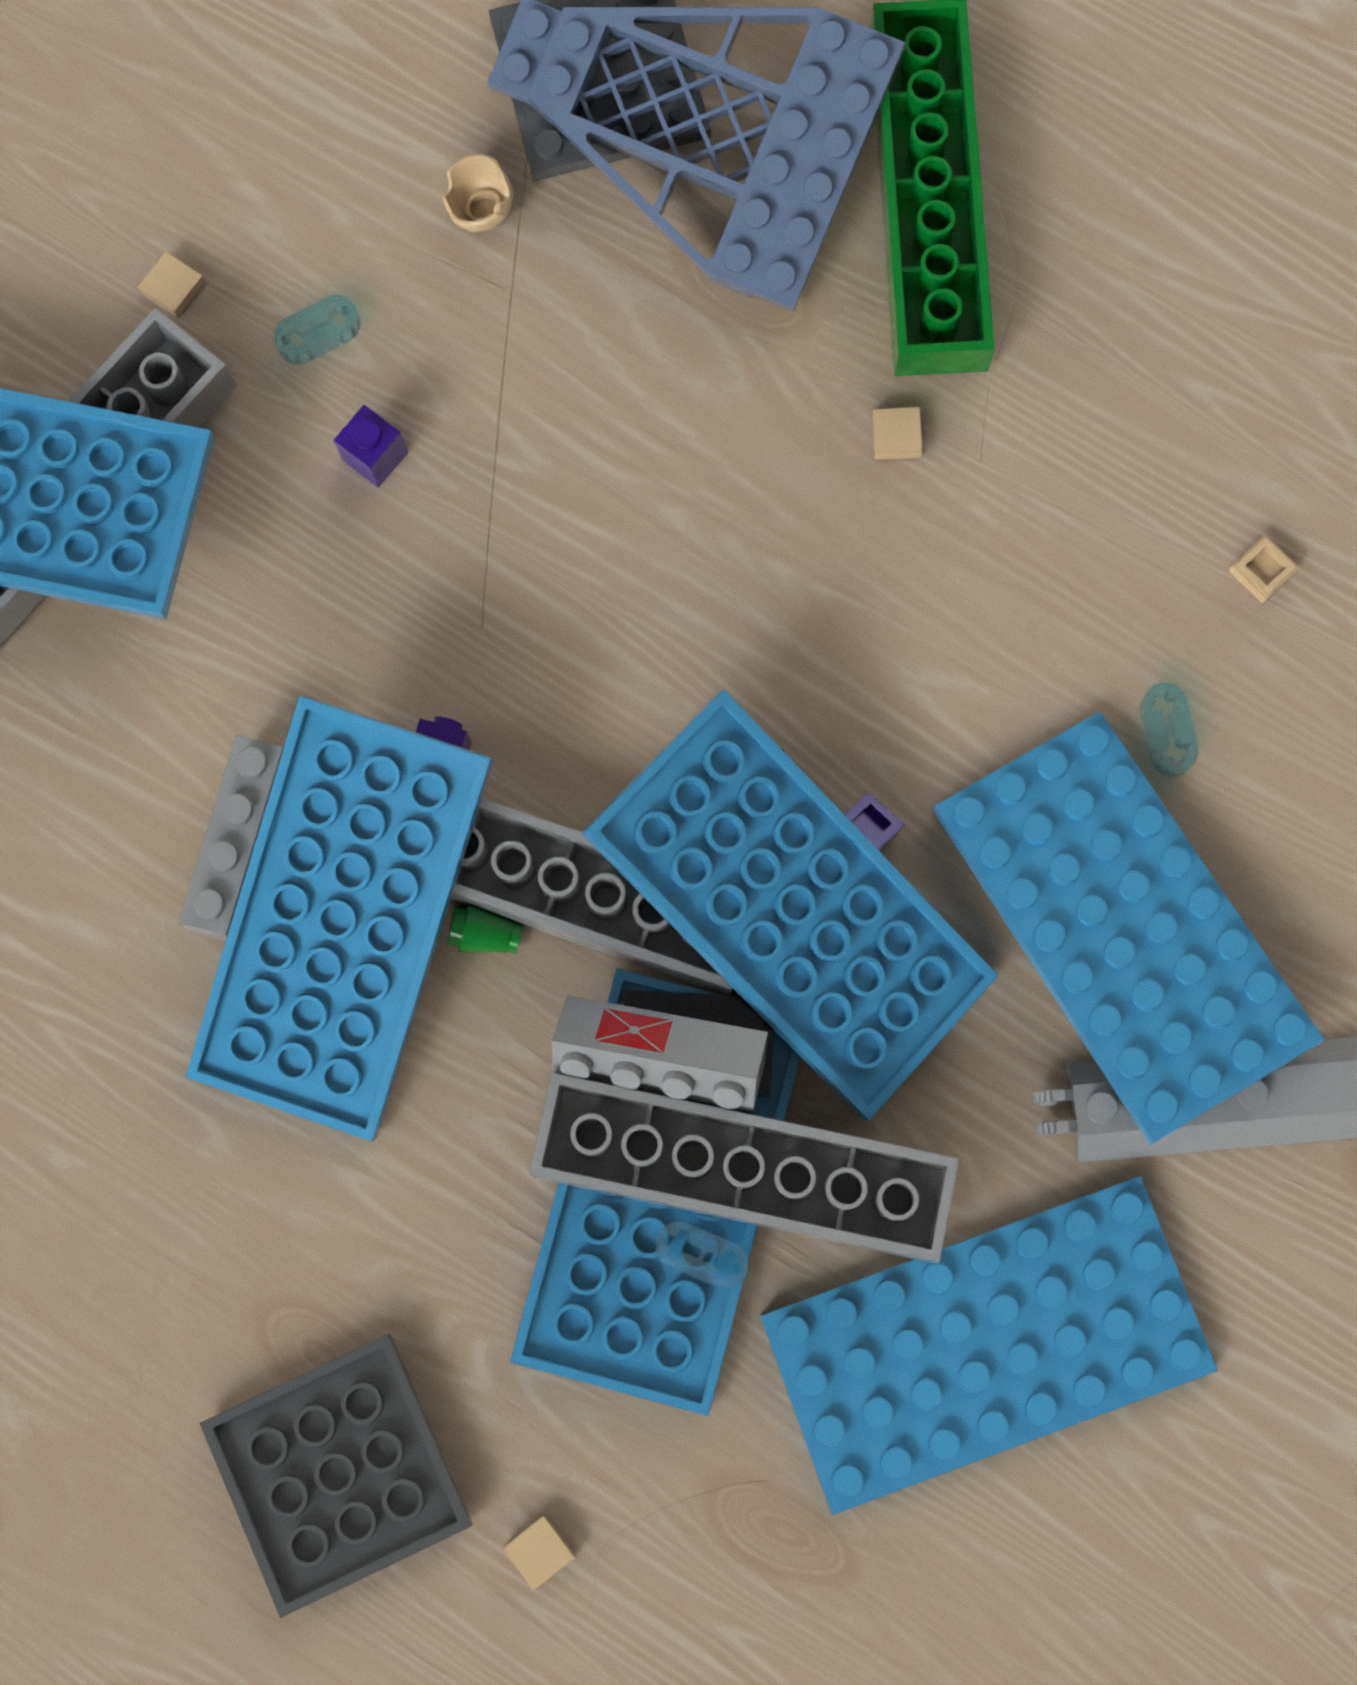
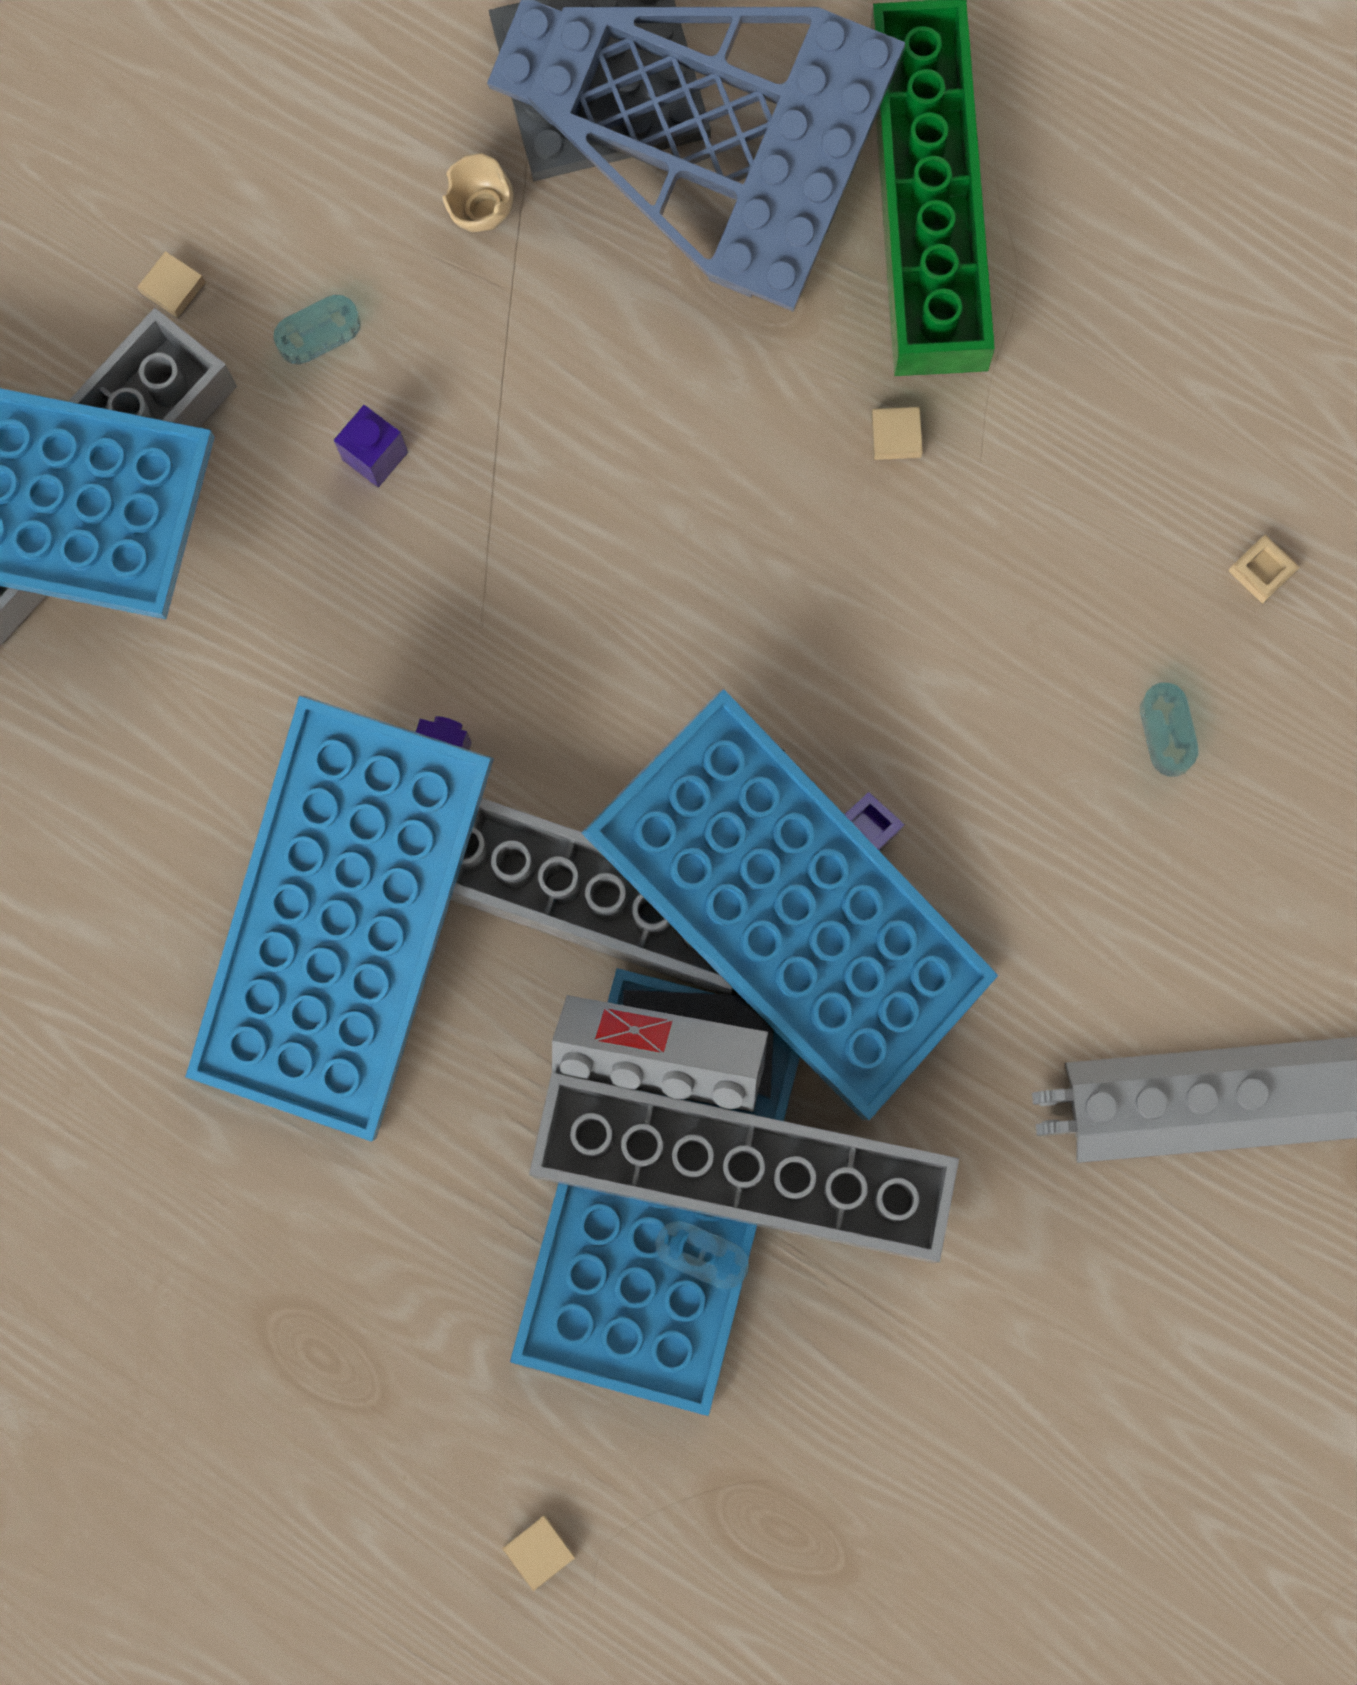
light grey brick [178,735,284,942] -> none
dark grey plate [200,1334,473,1618] -> none
green cone [447,904,522,953] -> none
dark azure plate [760,1176,1218,1515] -> none
dark azure plate [933,711,1324,1146] -> none

